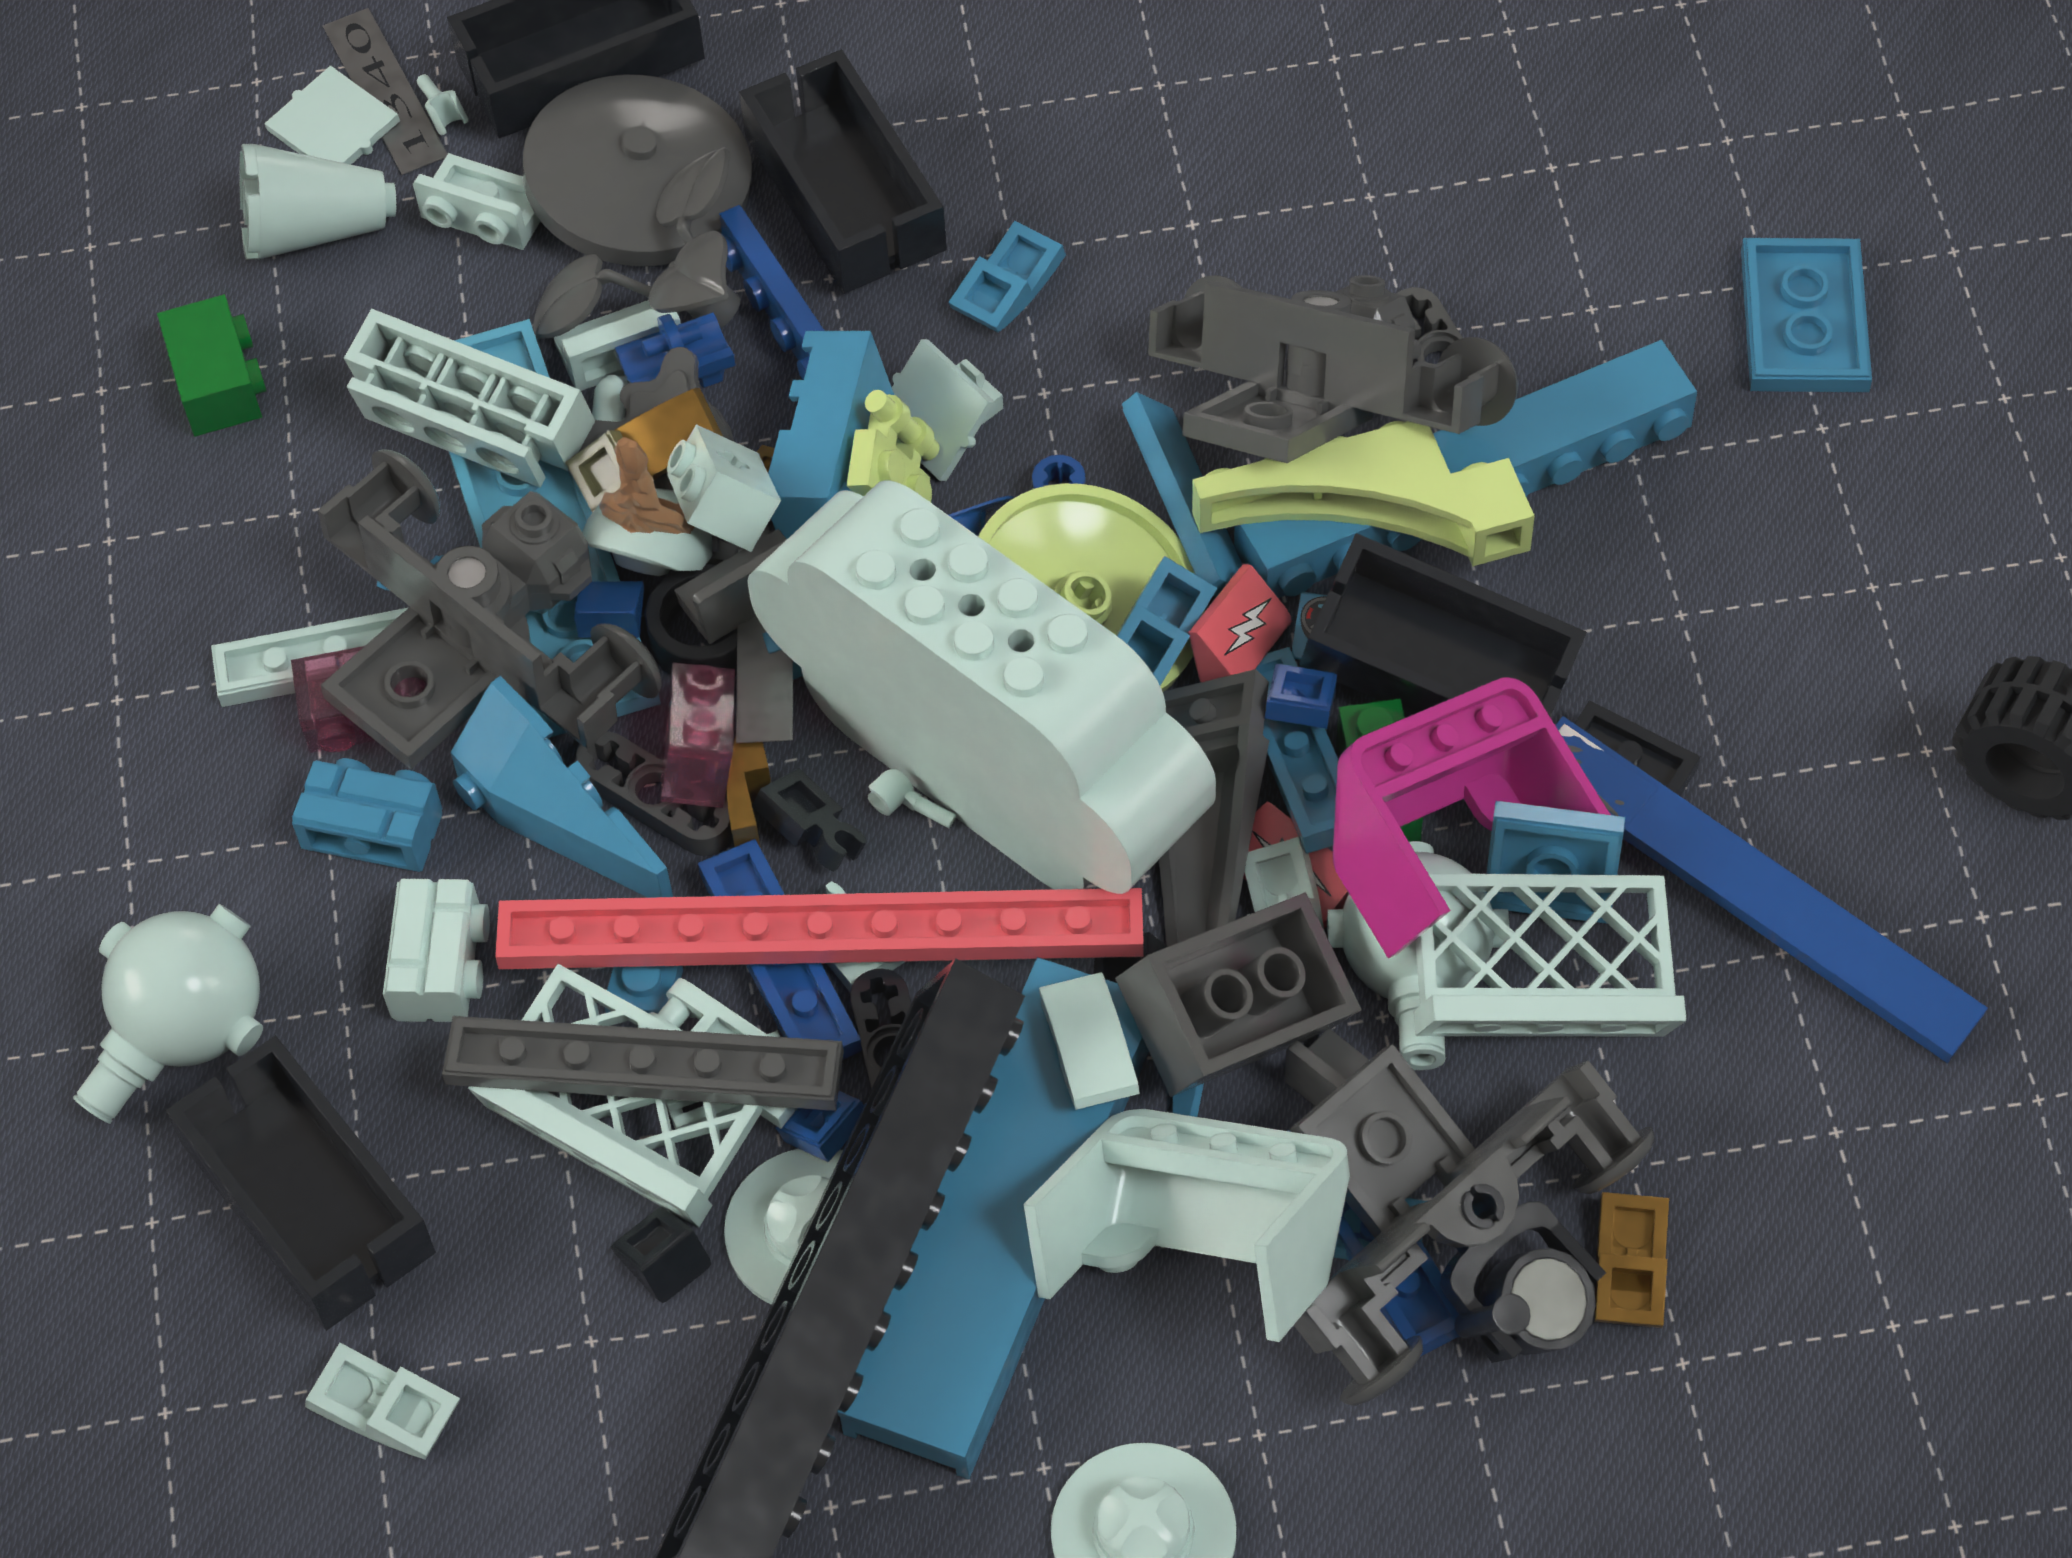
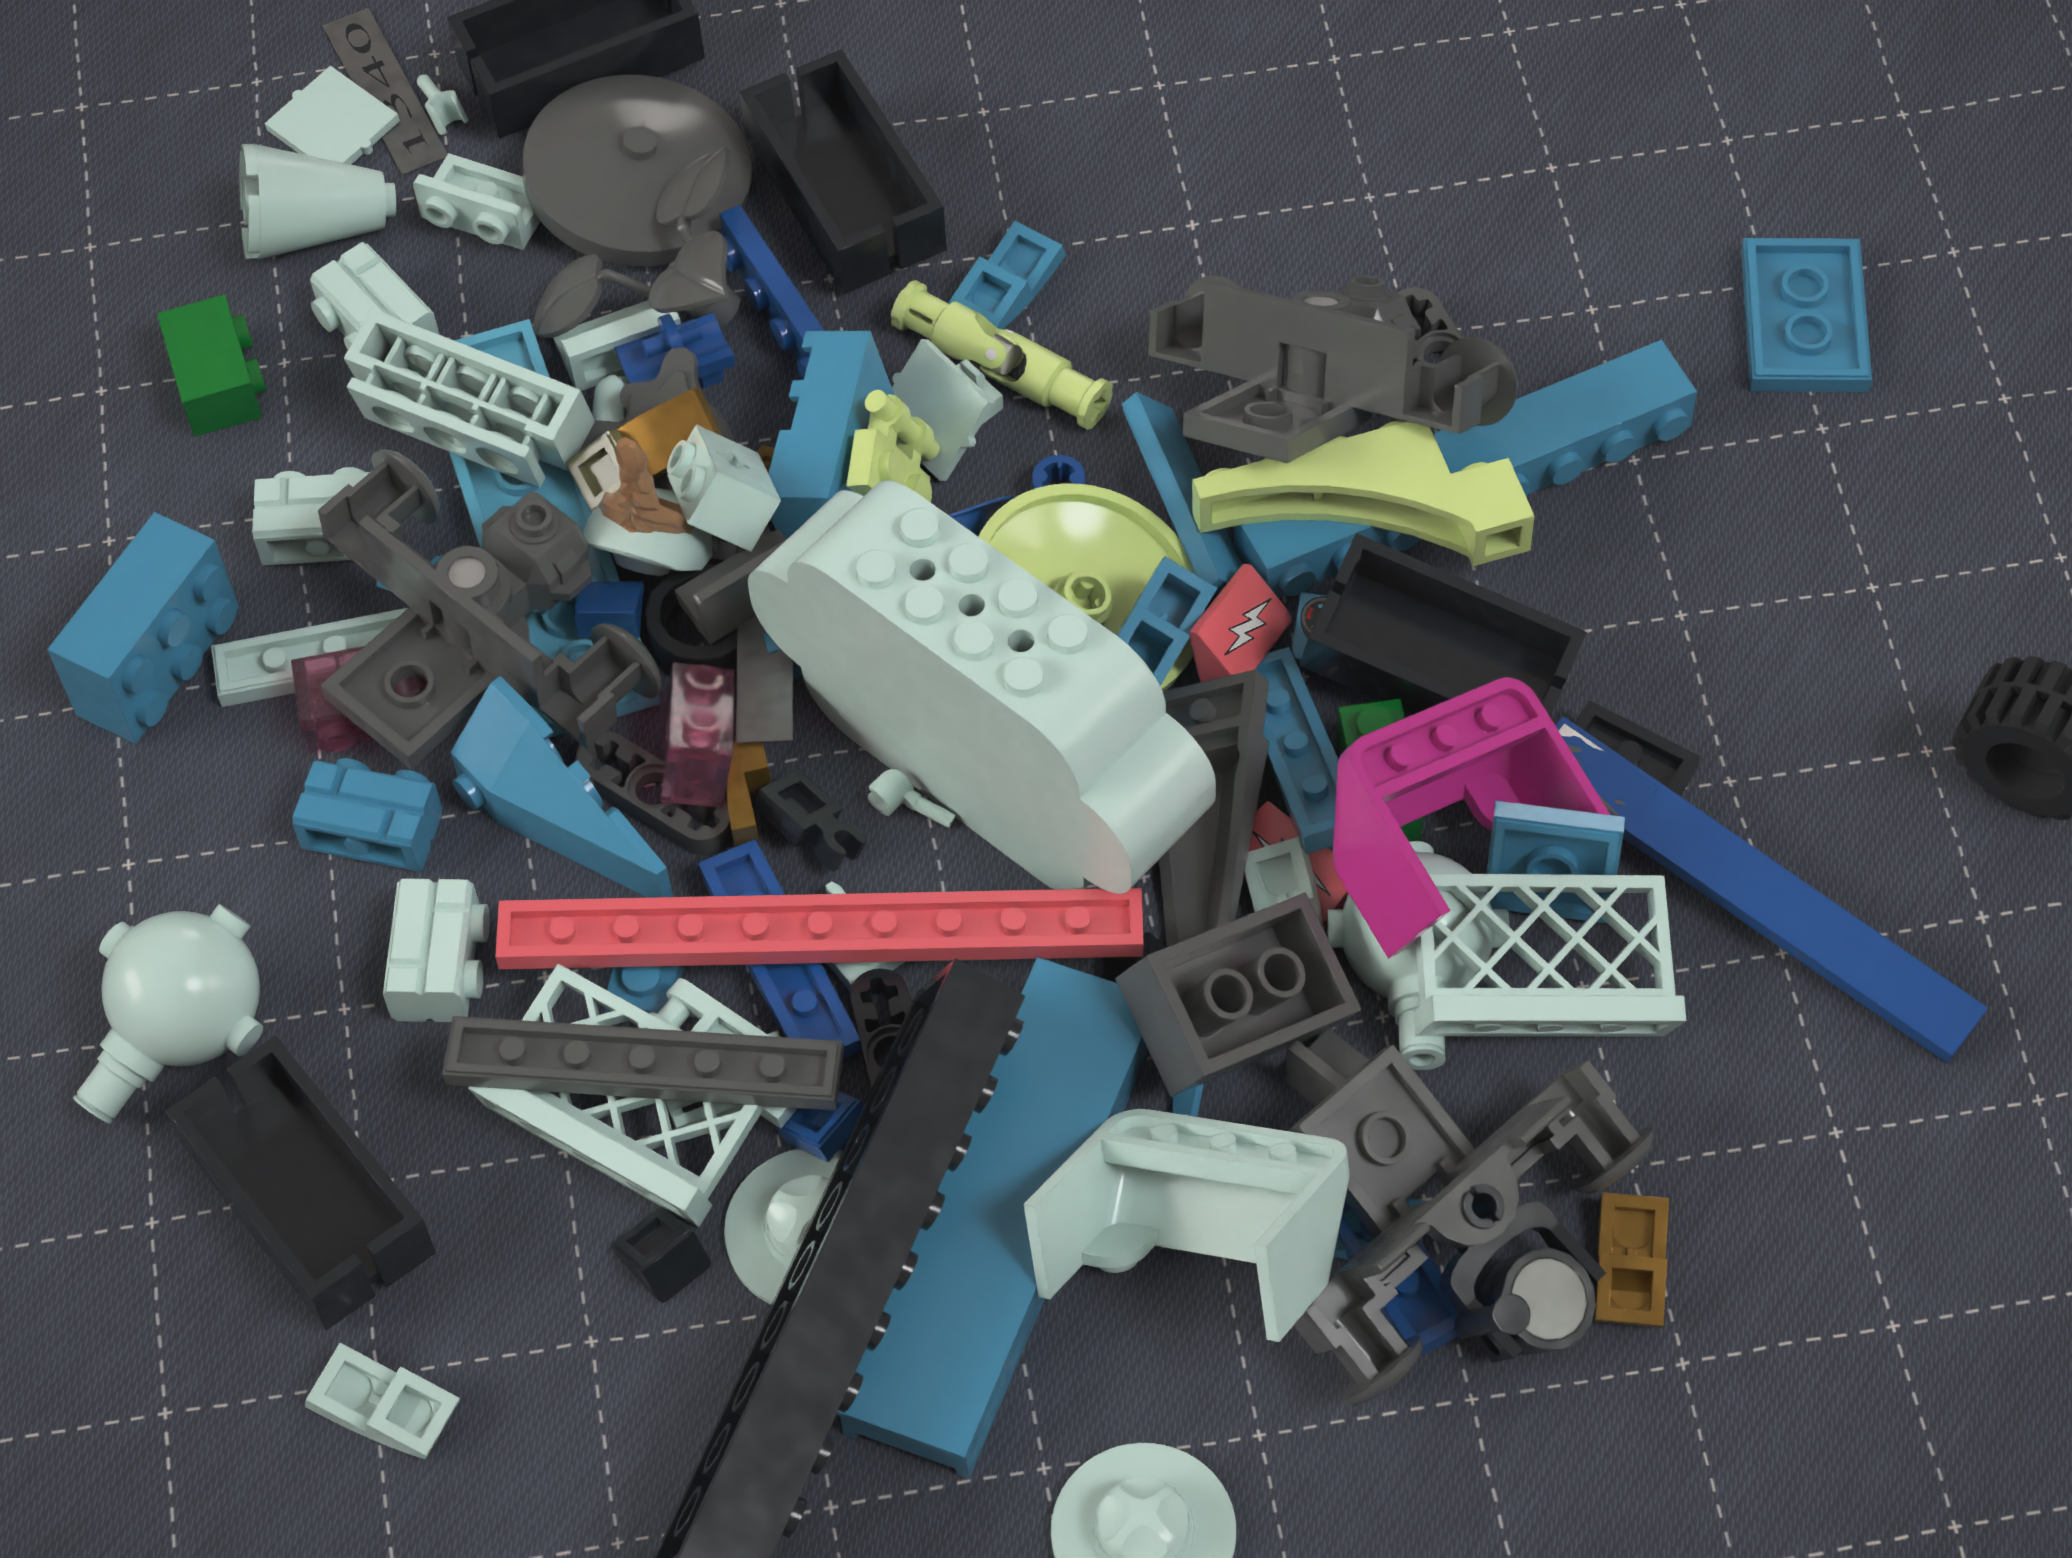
light aqua slope [1039,972,1140,1110] -> none
blue tile [1265,664,1337,729] -> none
none -> dark azure brick [47,512,239,744]
none -> light aqua brick [252,467,370,566]
none -> light aqua brick [310,242,439,350]
none -> yellowish green piece [891,280,1113,430]

